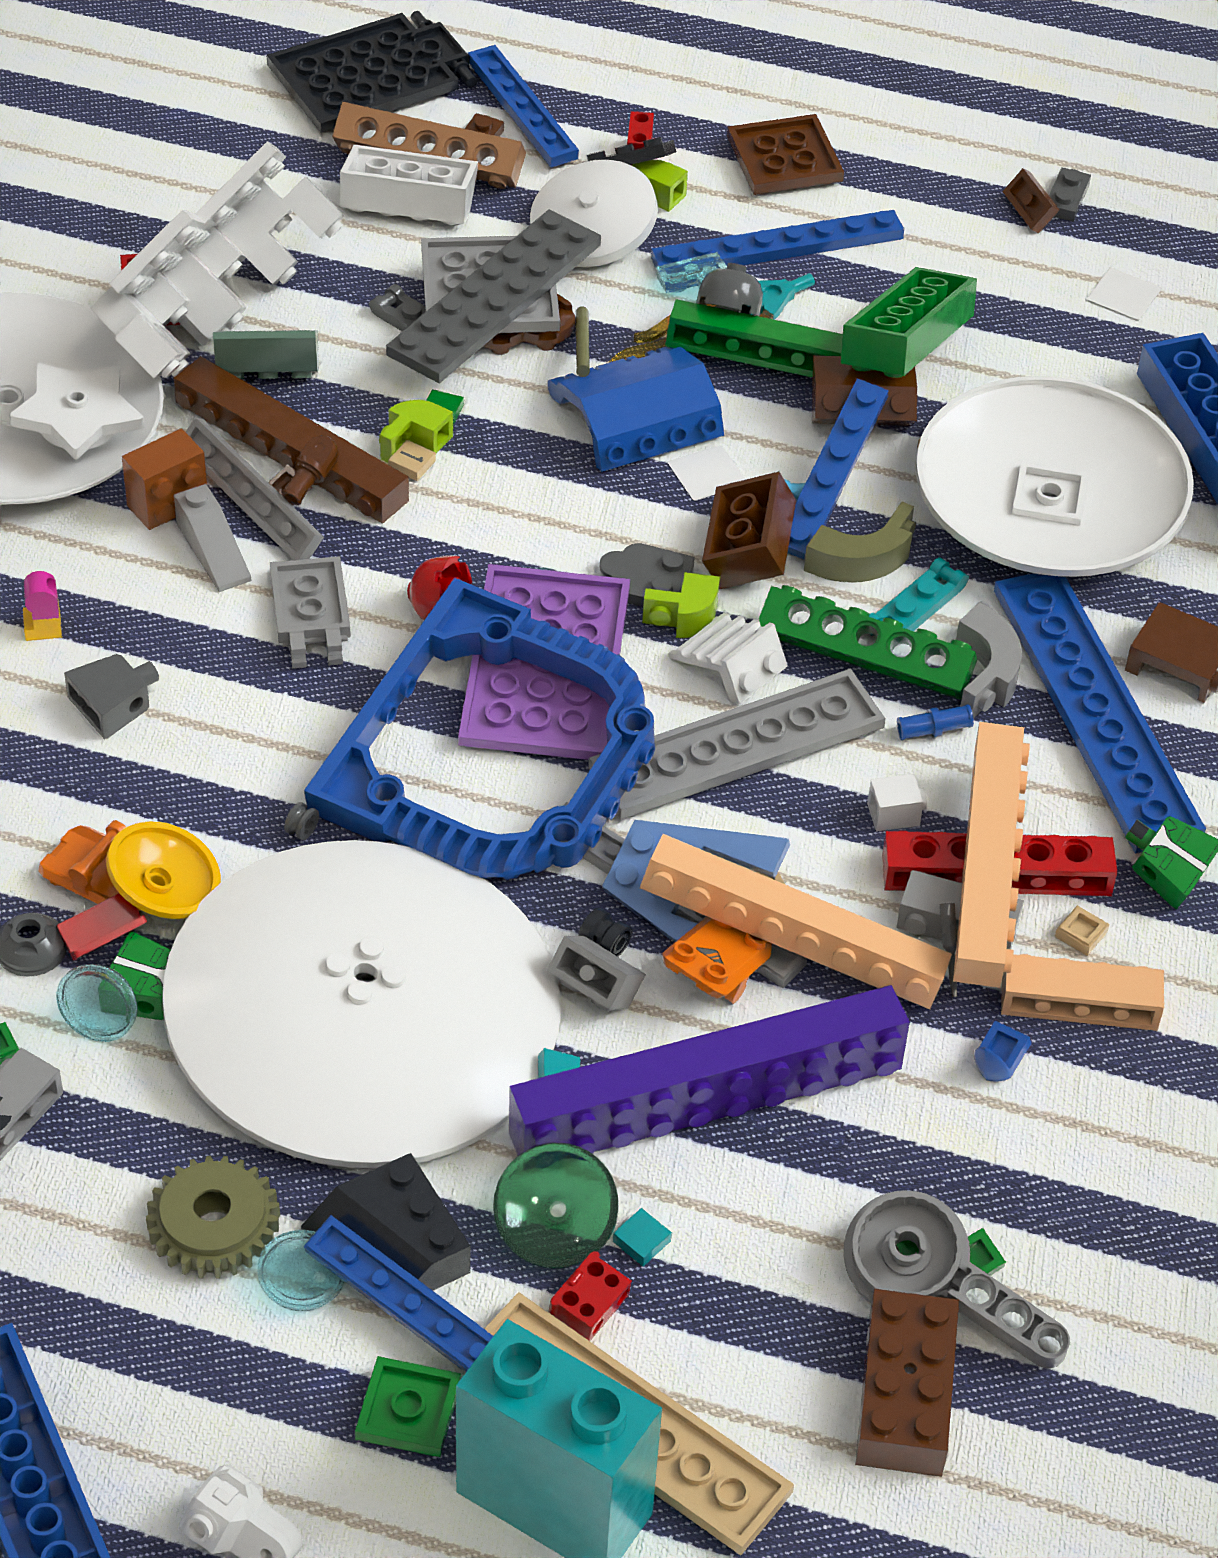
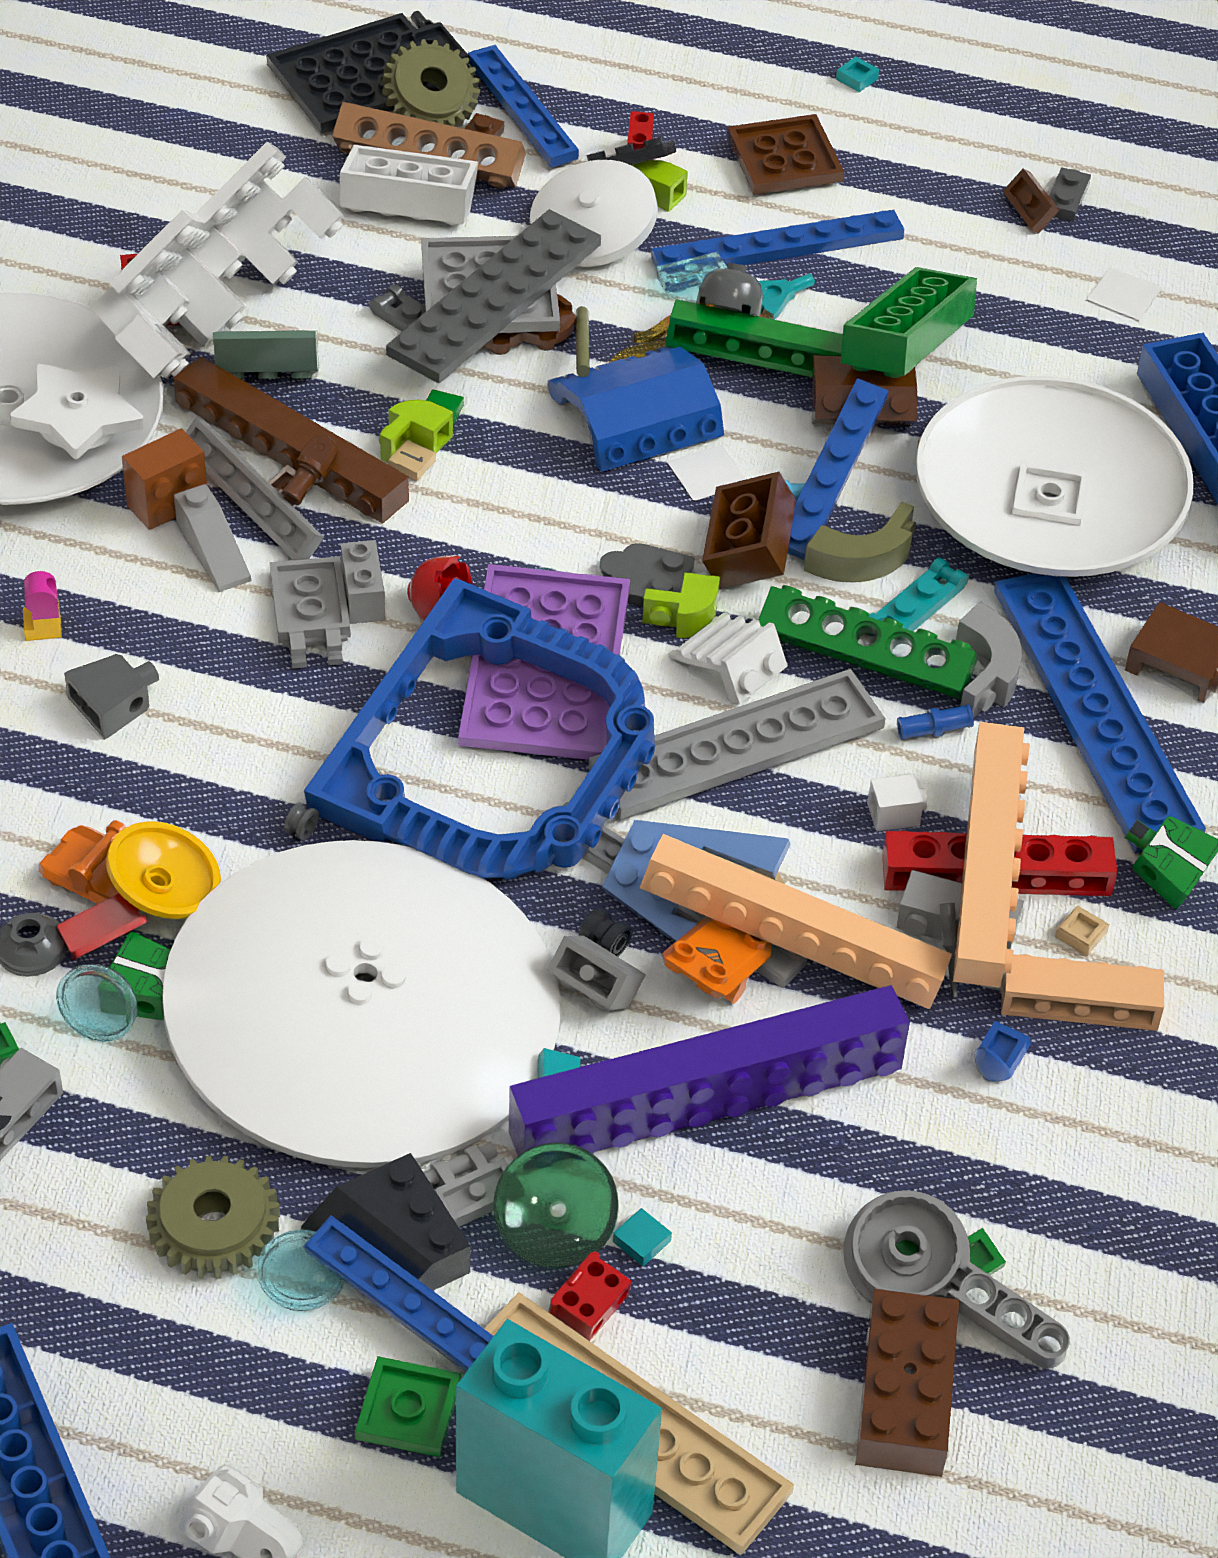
none -> light grey brick [340,540,385,624]
none -> olive gear [381,39,480,127]
none -> light grey plate [424,1142,524,1227]
none -> teal tile [836,56,879,93]

